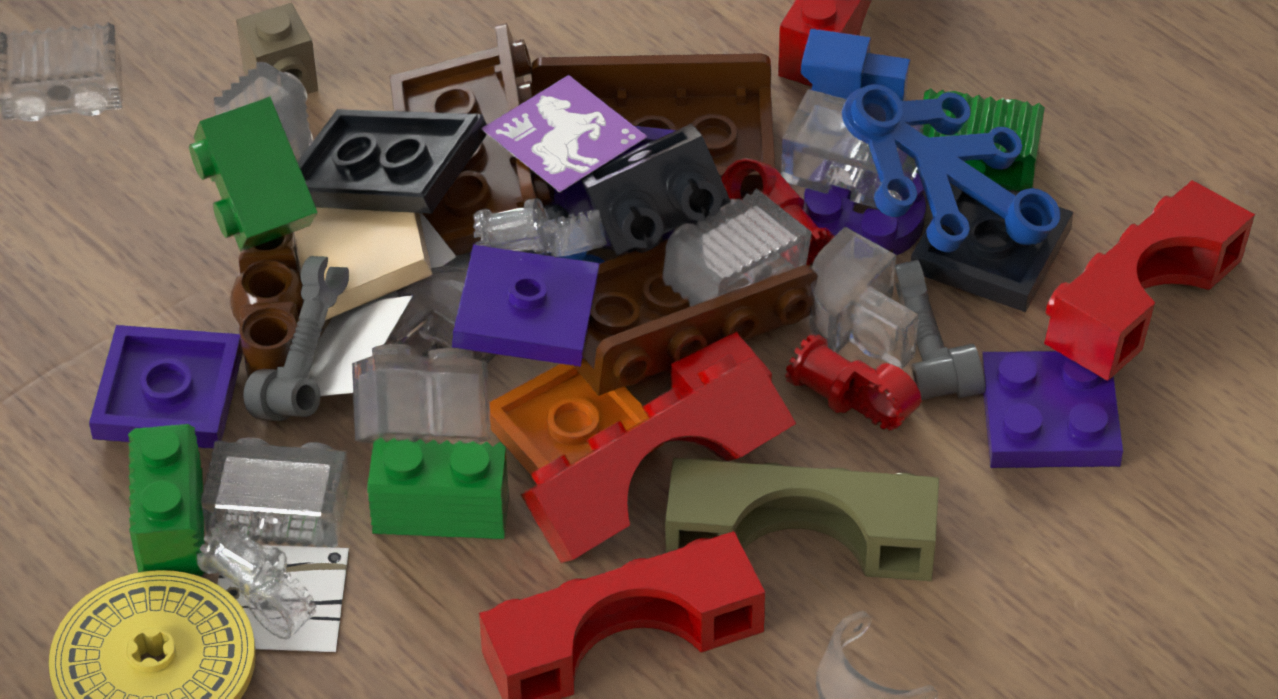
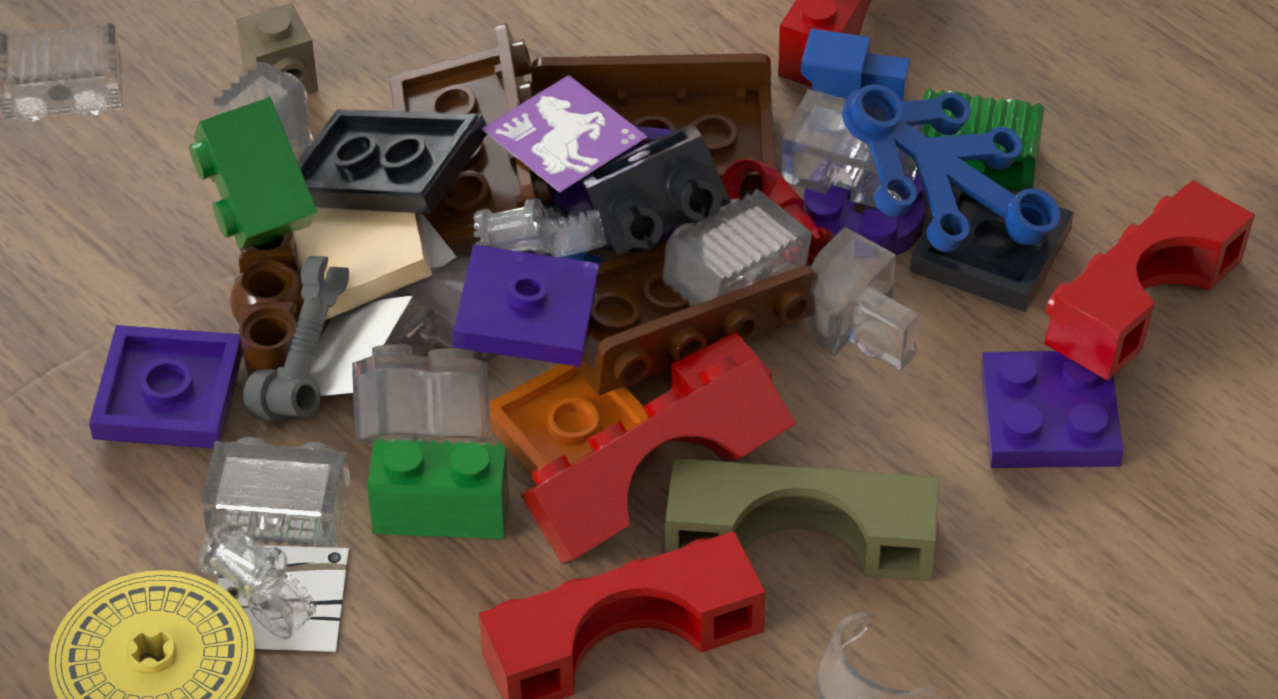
green brick [128,424,205,576] -> none
red connector [785,334,922,431] -> none
dark grey brick [893,260,985,401] -> none

